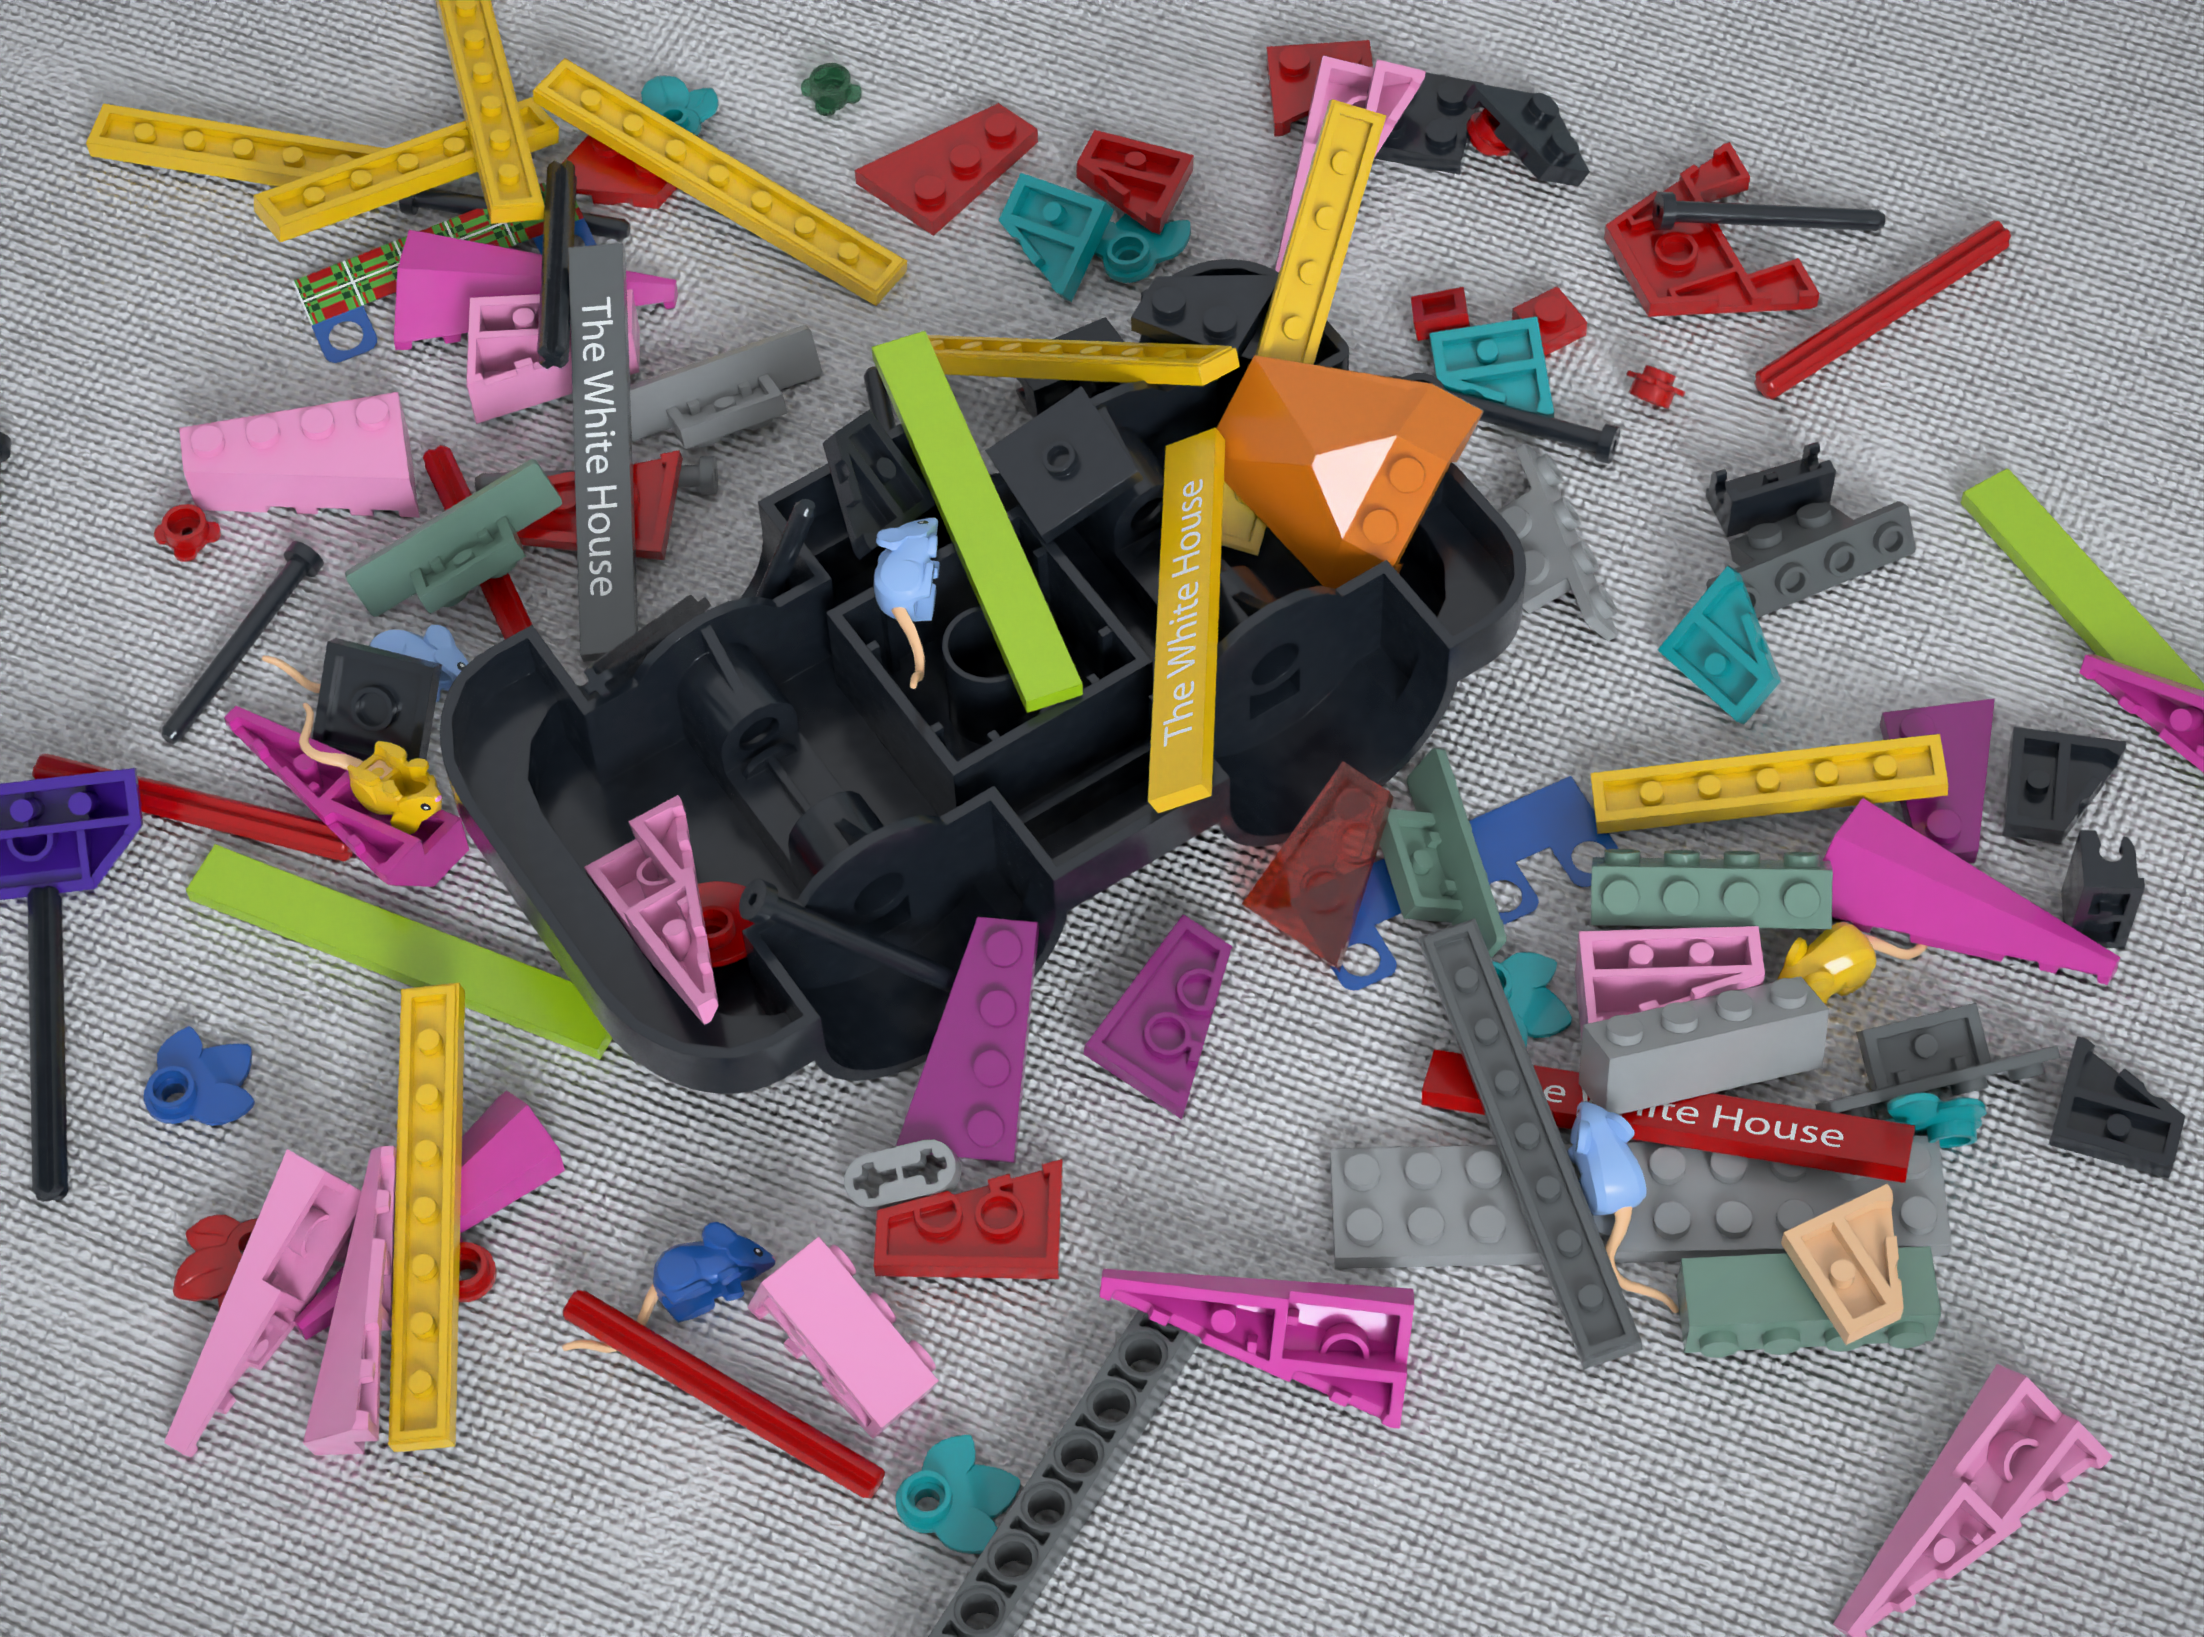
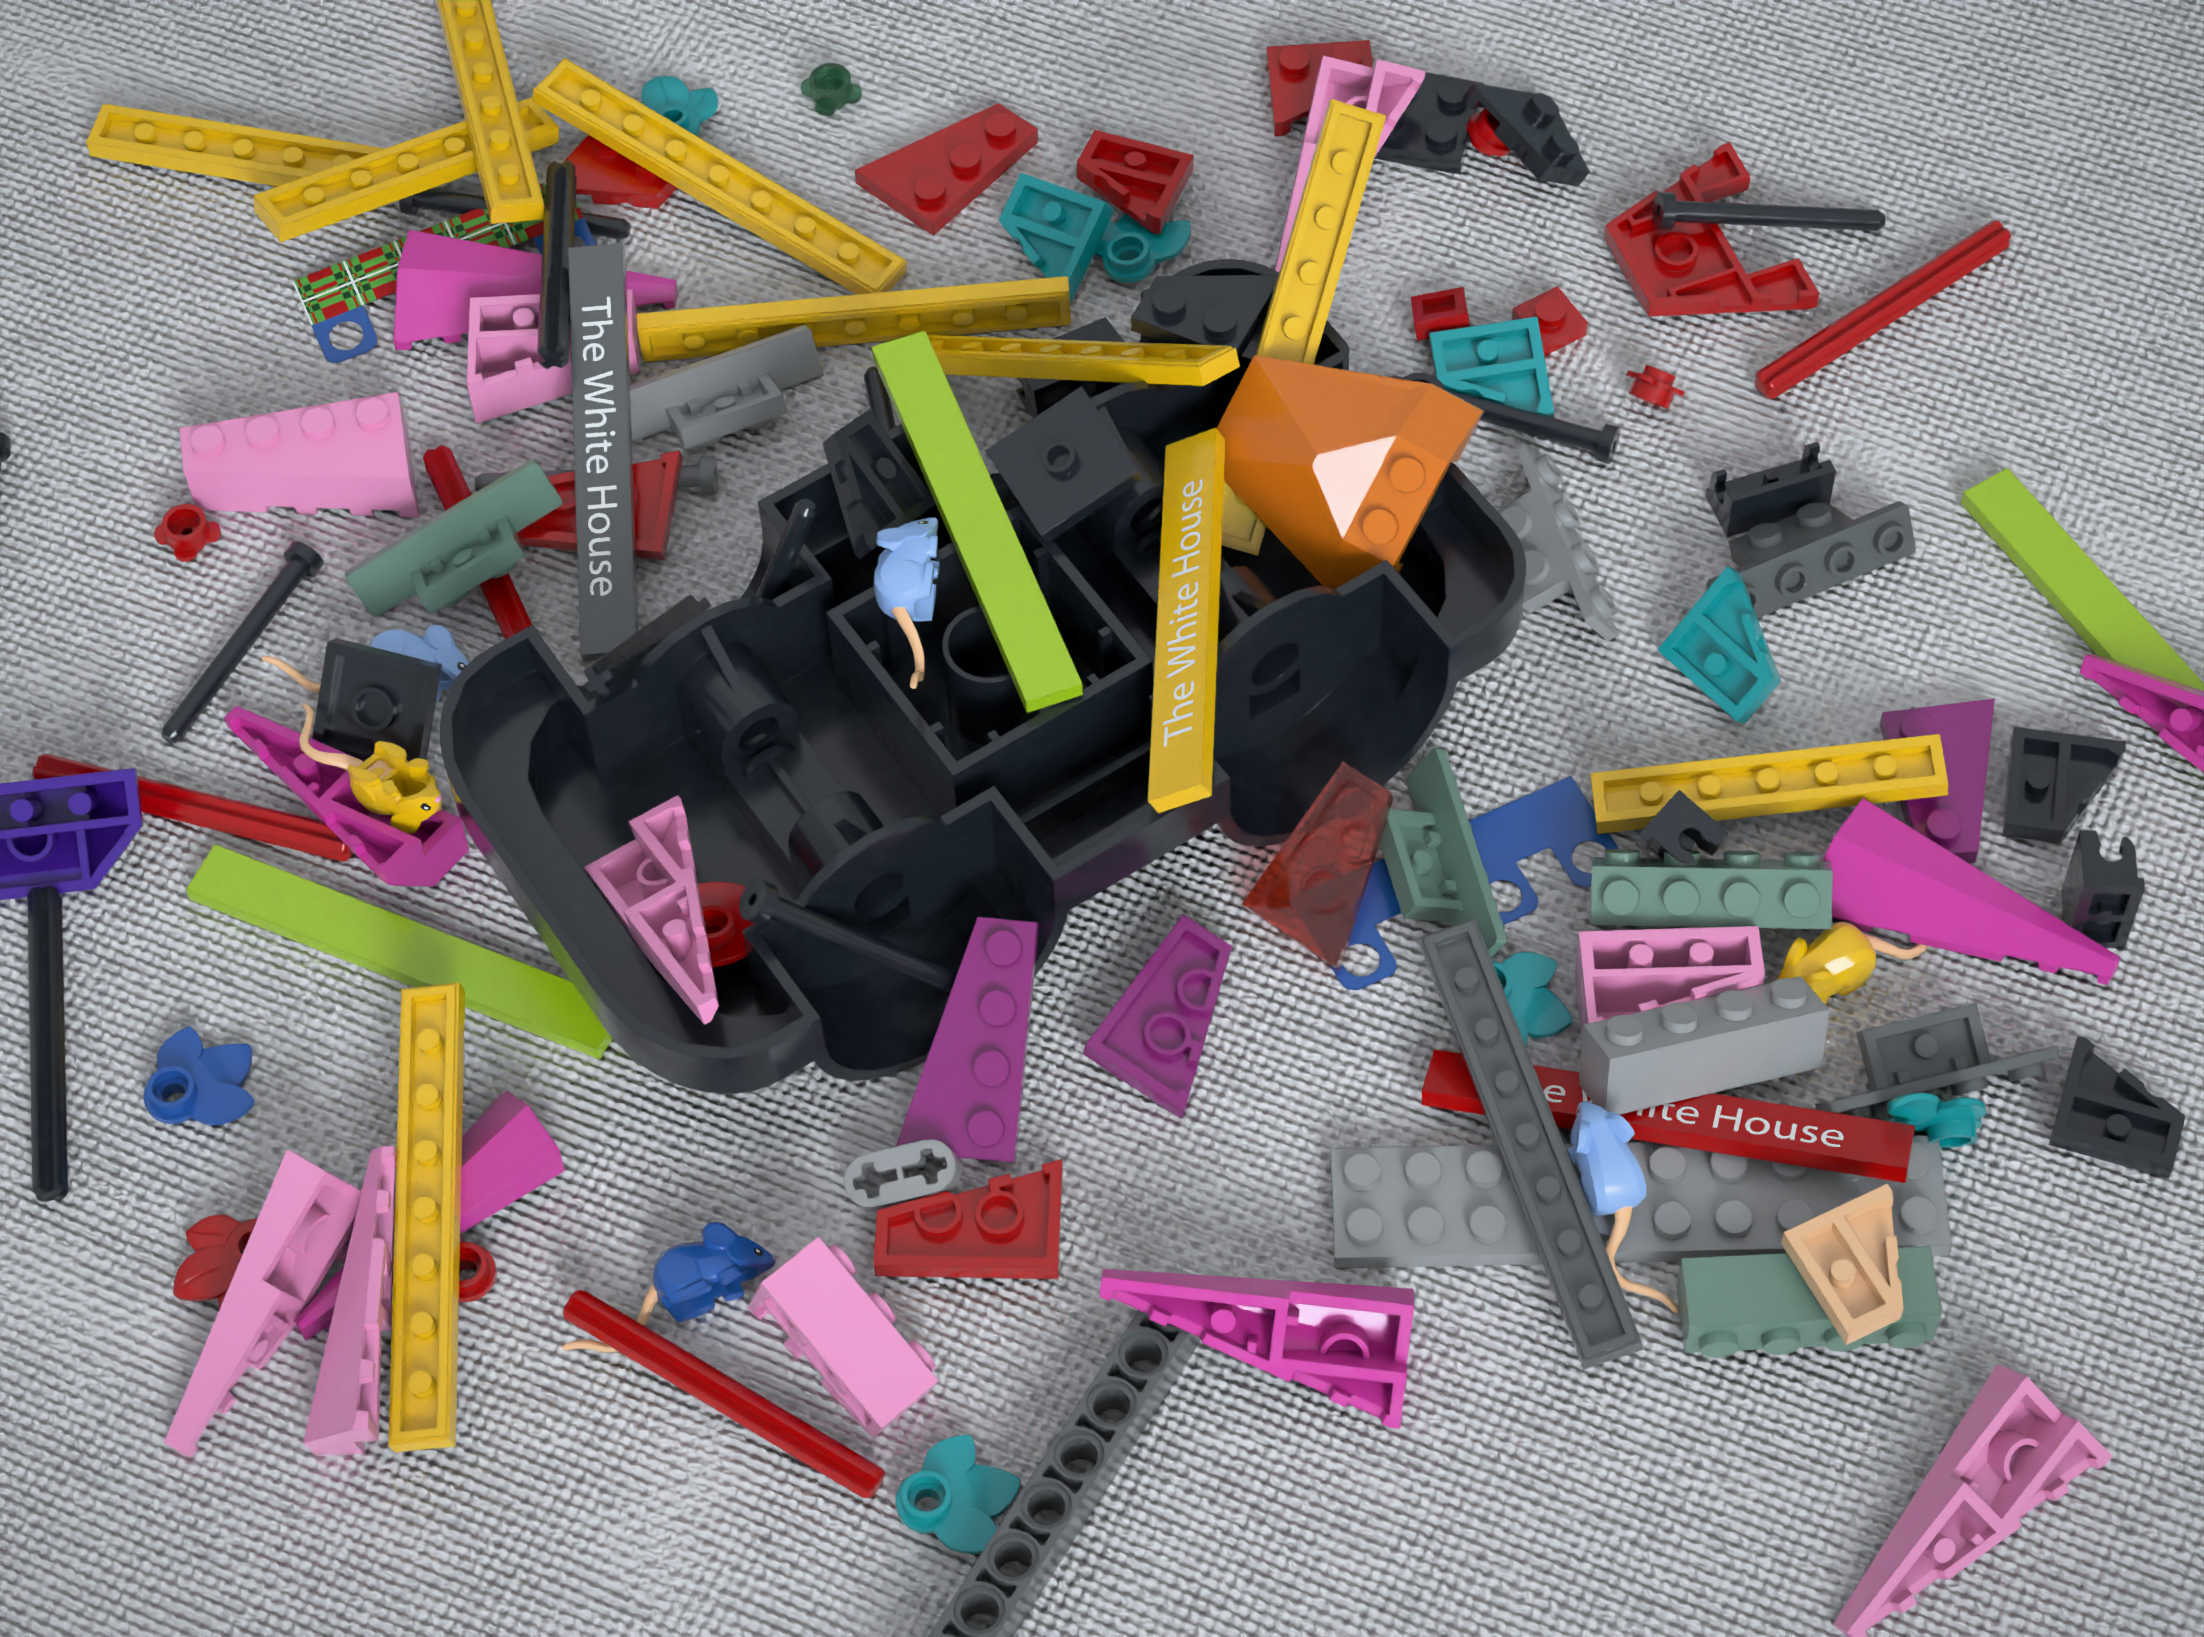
none -> yellow tile [637,276,1071,362]
none -> black hinge [1635,790,1729,864]

